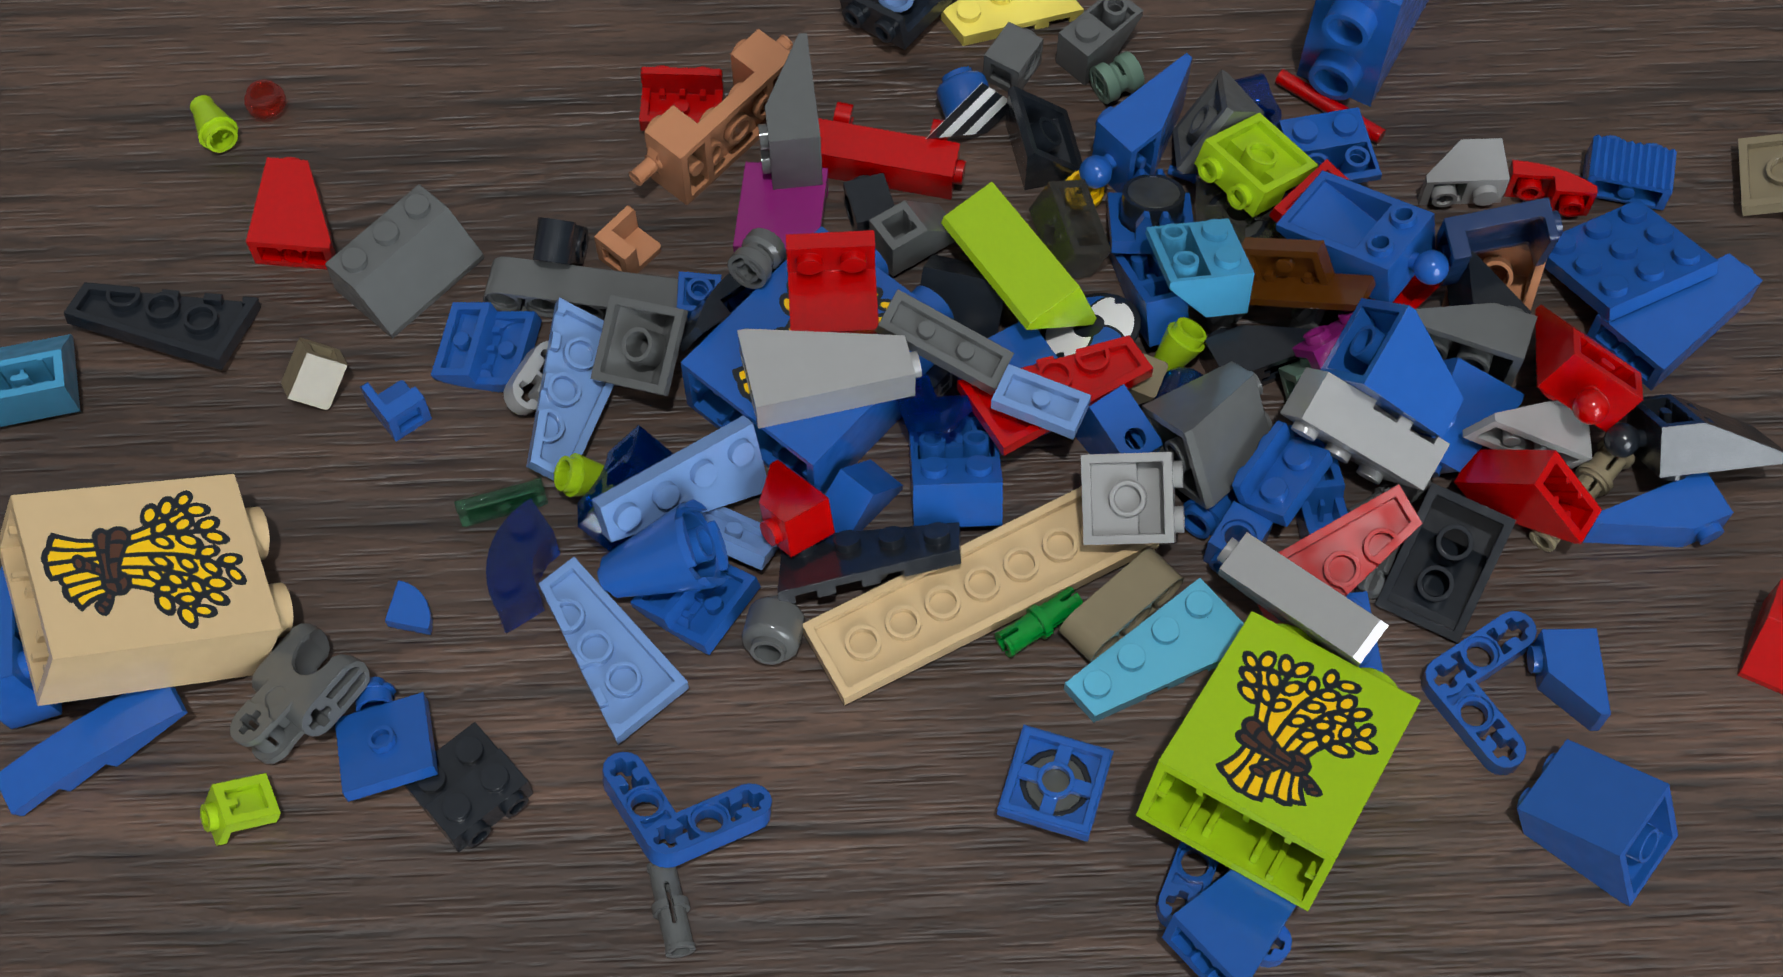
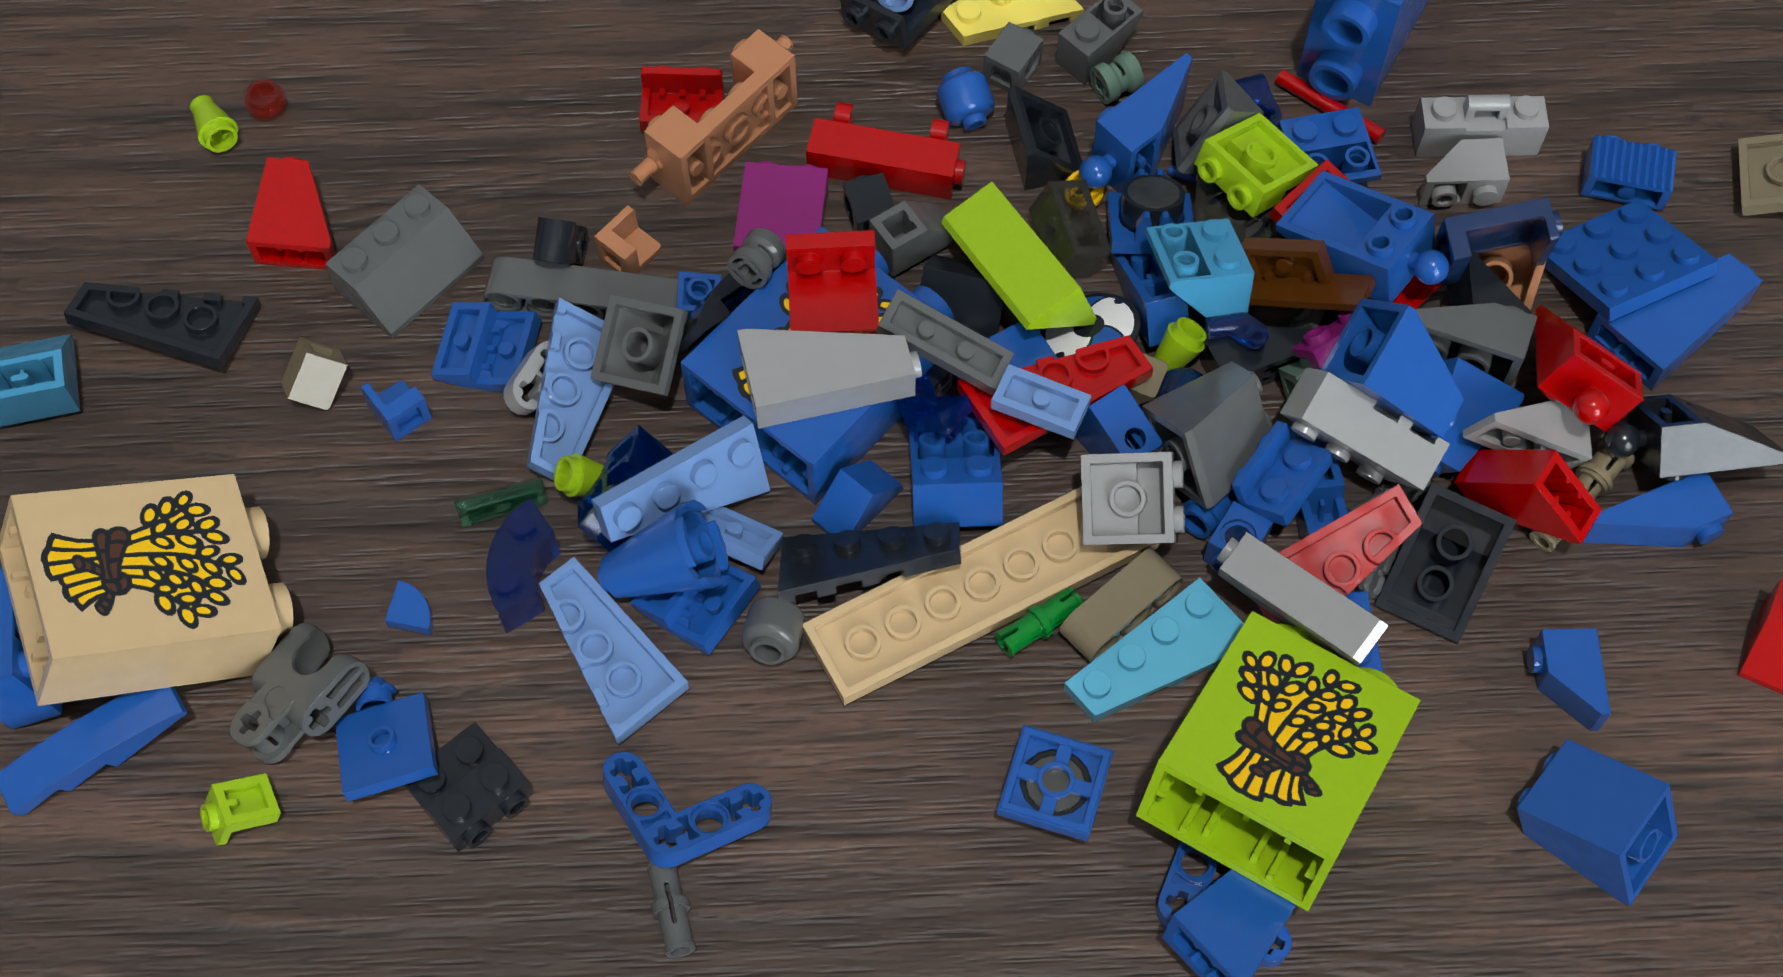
dark grey slope [758,33,823,190] -> none
red slope [759,460,835,557] -> none
sticker [926,83,1007,139] -> none
blue beam [1421,611,1537,775] -> none
red slope [1504,160,1598,217] -> none
none -> clear blue arm [1204,312,1269,349]
none -> light grey piece [1411,94,1549,157]

